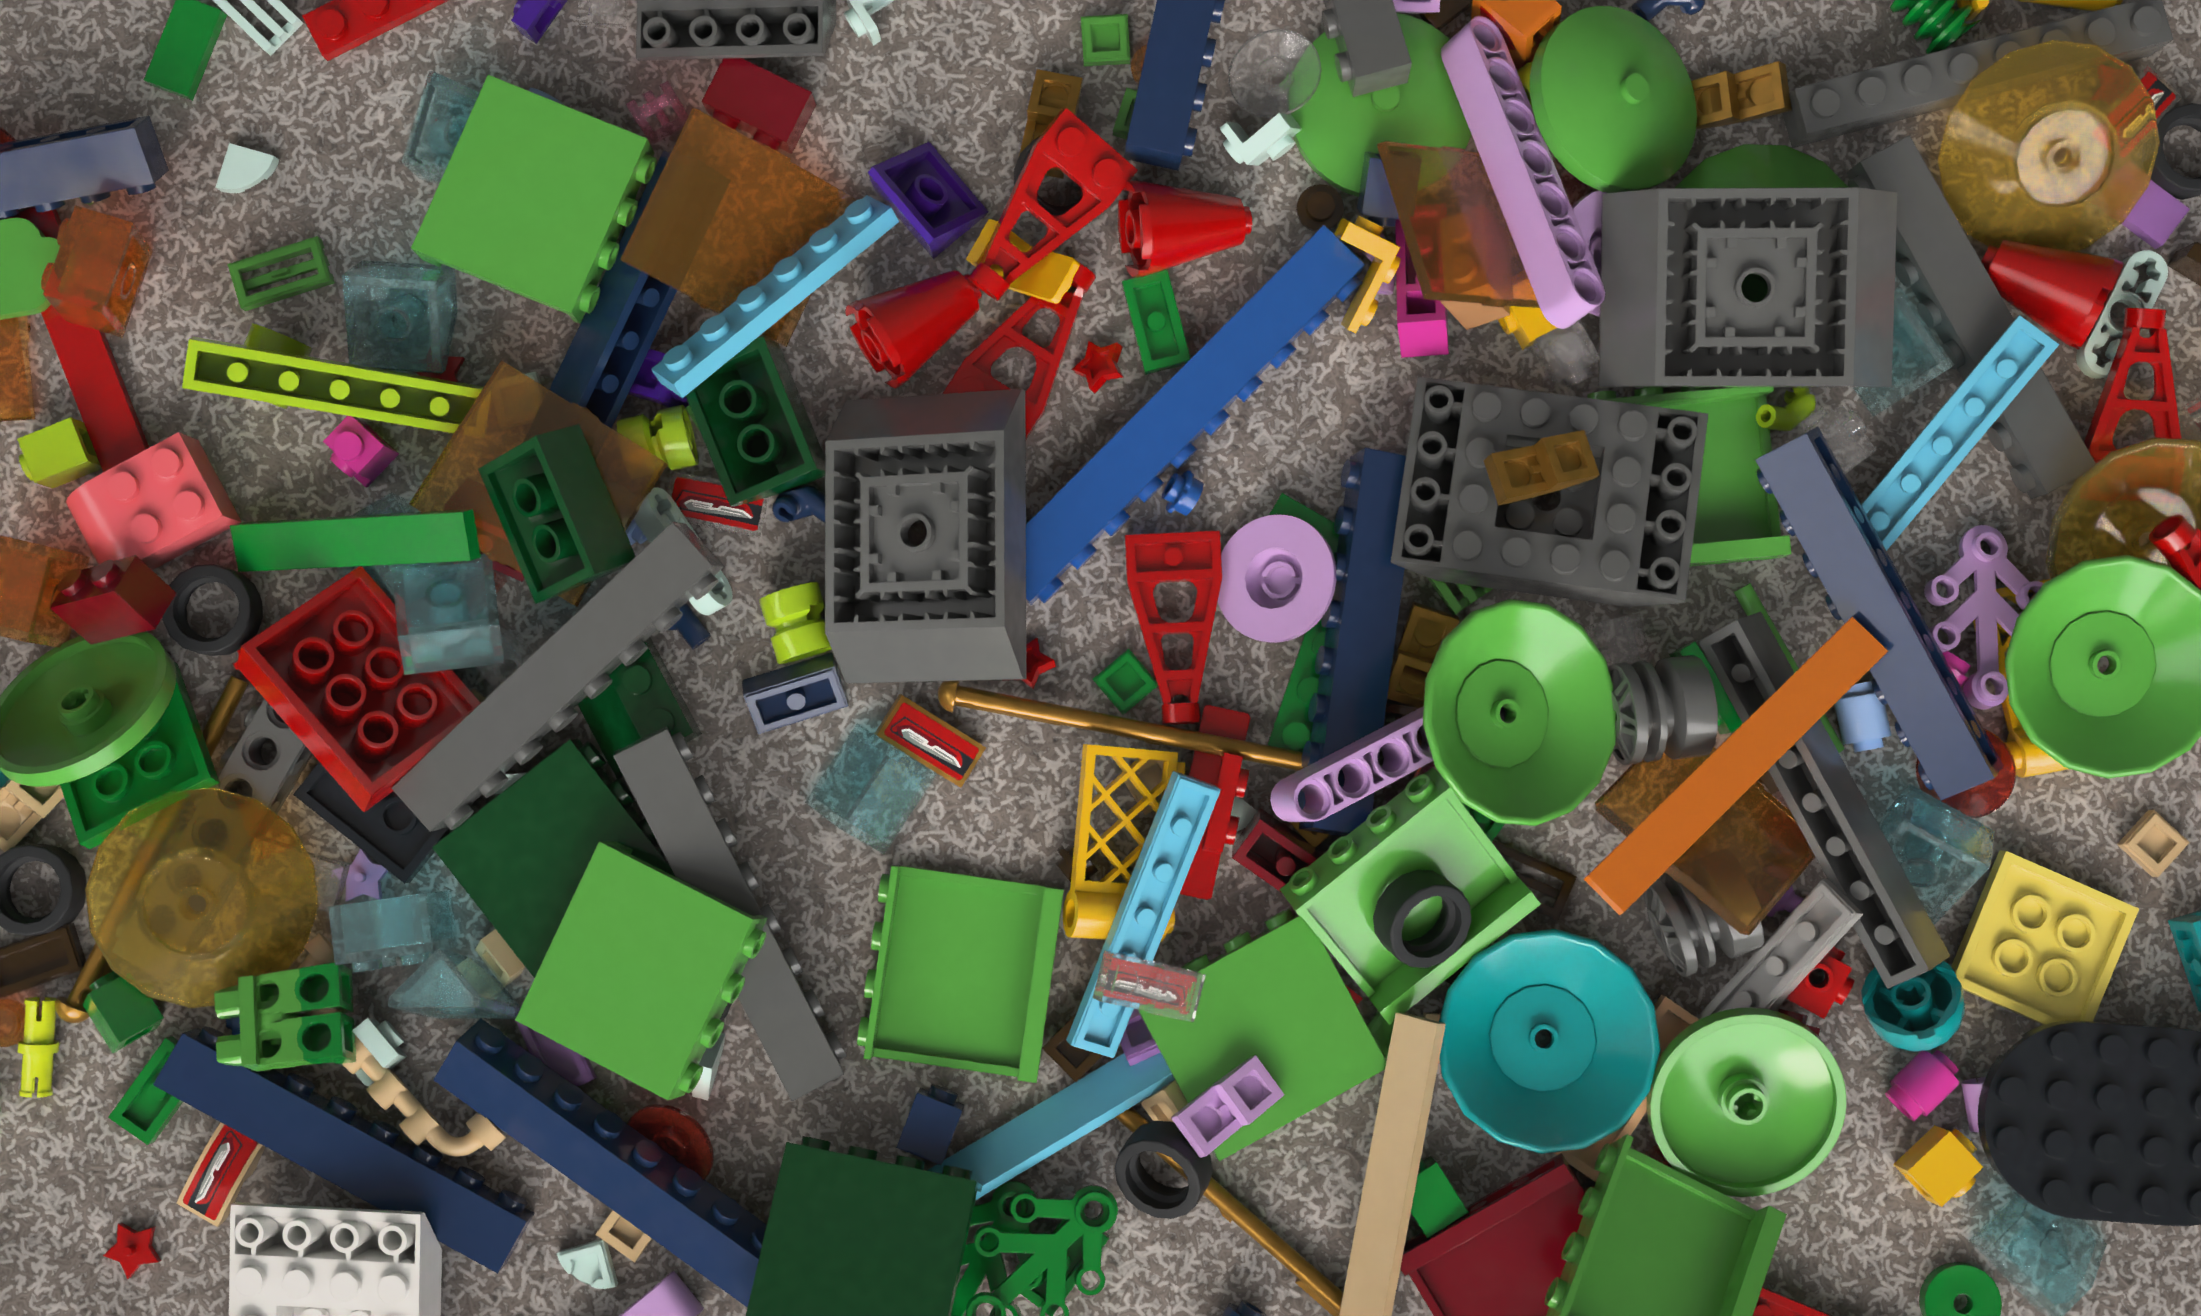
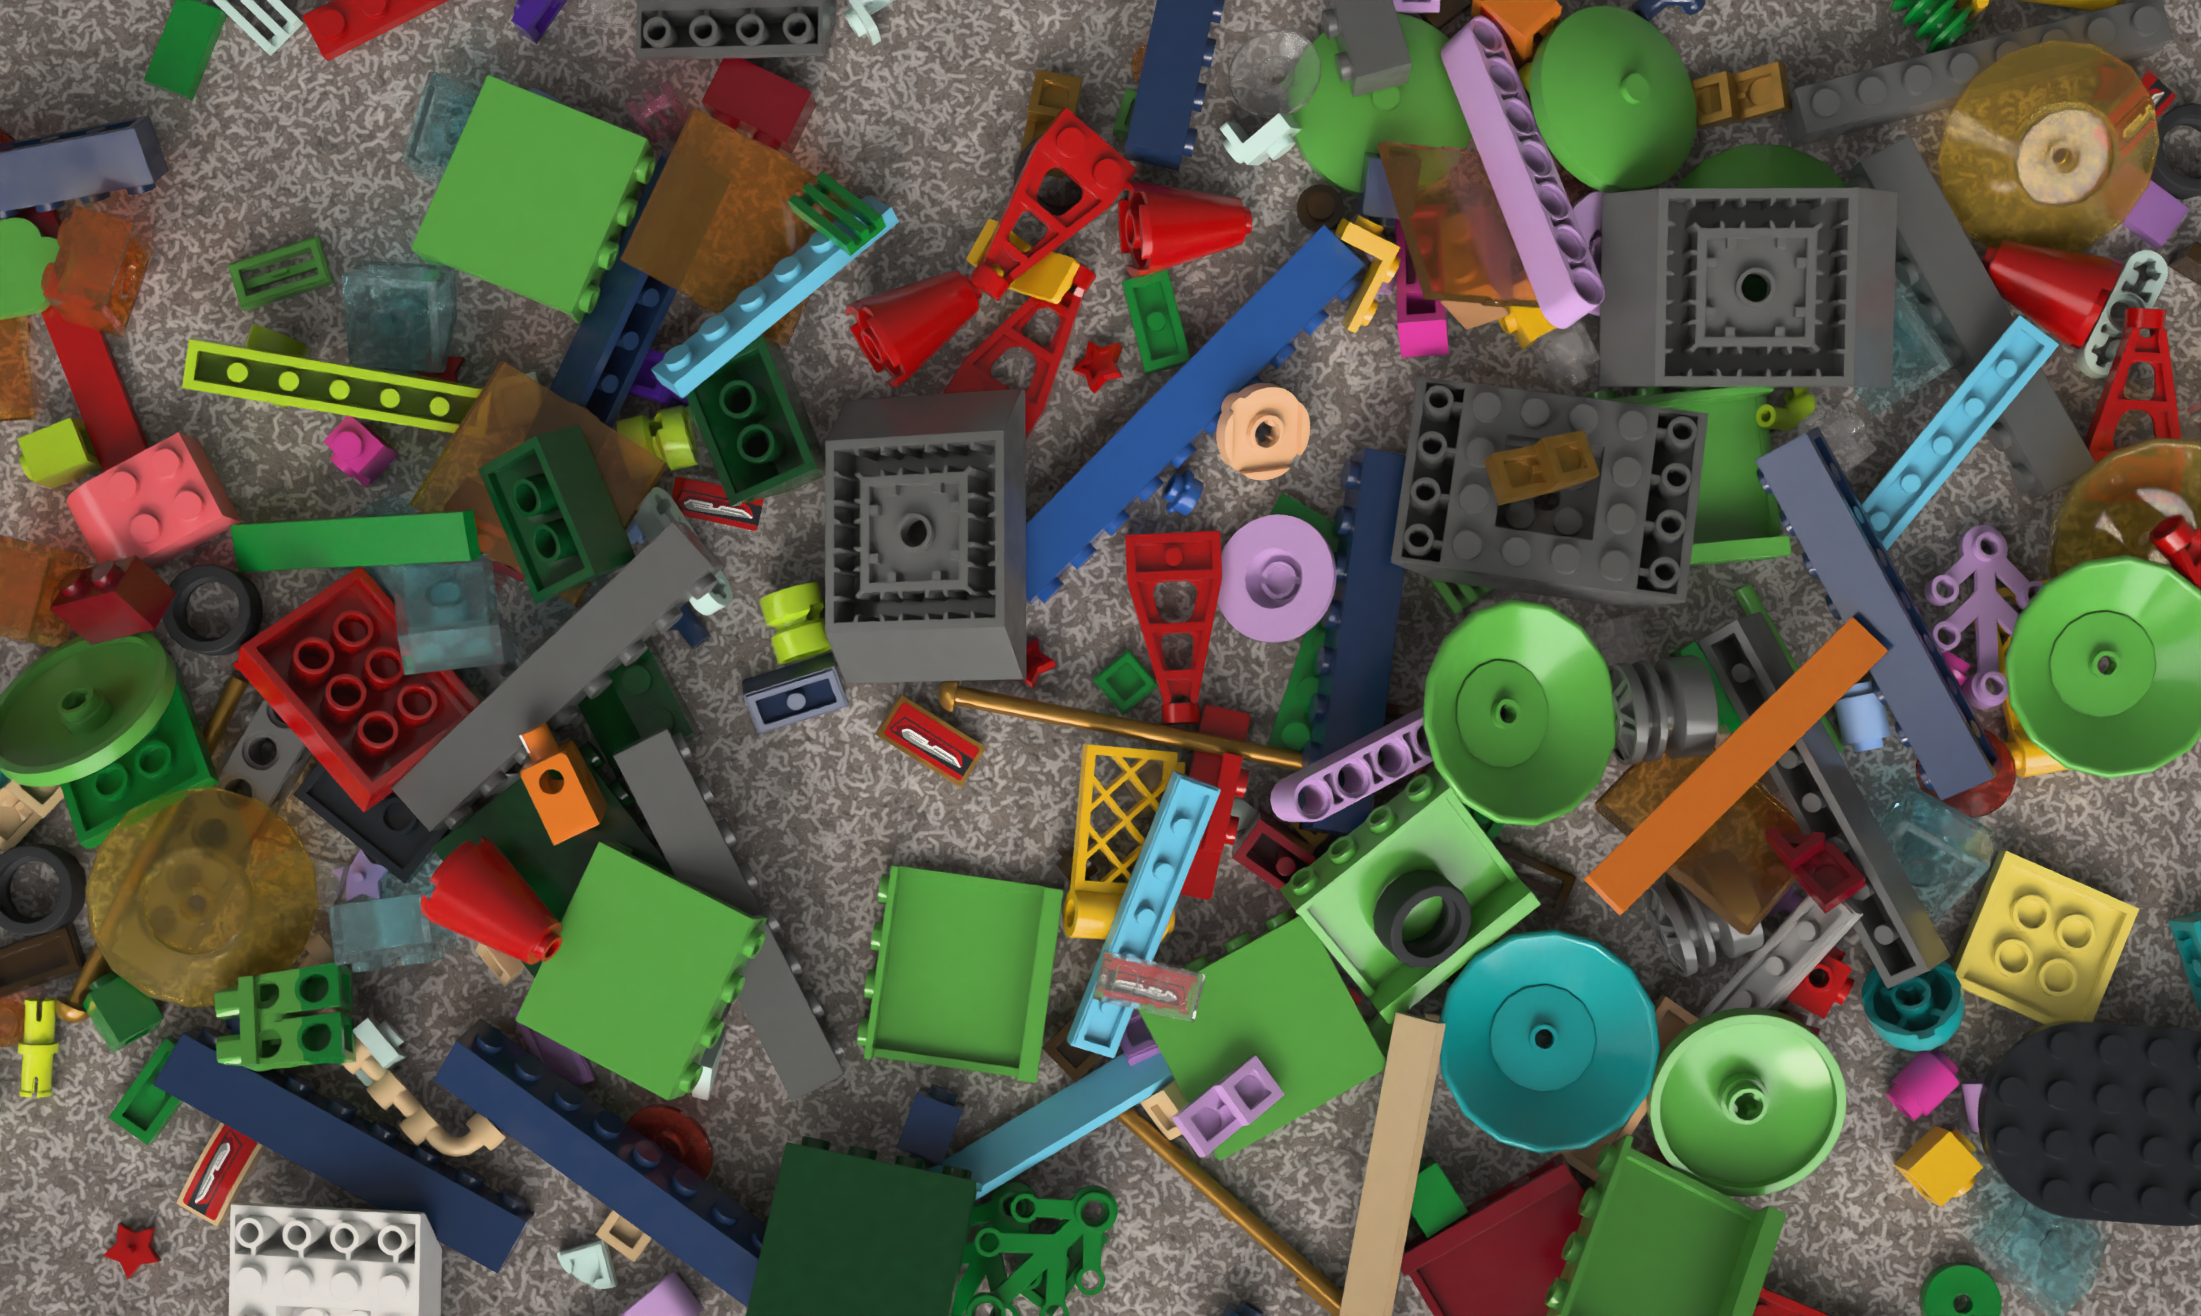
light aqua tile [215,143,279,193] -> none
clear light blue slope [388,947,521,1019] -> none
dark blue arm [772,486,825,523] -> none
clear light blue slope [805,723,936,854] -> none
dark purple slope [868,142,989,259] -> none
bright green tile [1081,14,1130,67] -> none
black tyre [1114,1121,1213,1219] -> none
pearl gold slope [1387,602,1459,708] -> none
tan tile [2117,810,2190,877] -> none
none -> red cone [420,836,563,965]
none -> orange torso [519,722,608,845]
none -> green tile [787,171,886,256]
none -> light nougat plate [1216,383,1310,480]
none -> dark red slope [1765,827,1865,914]

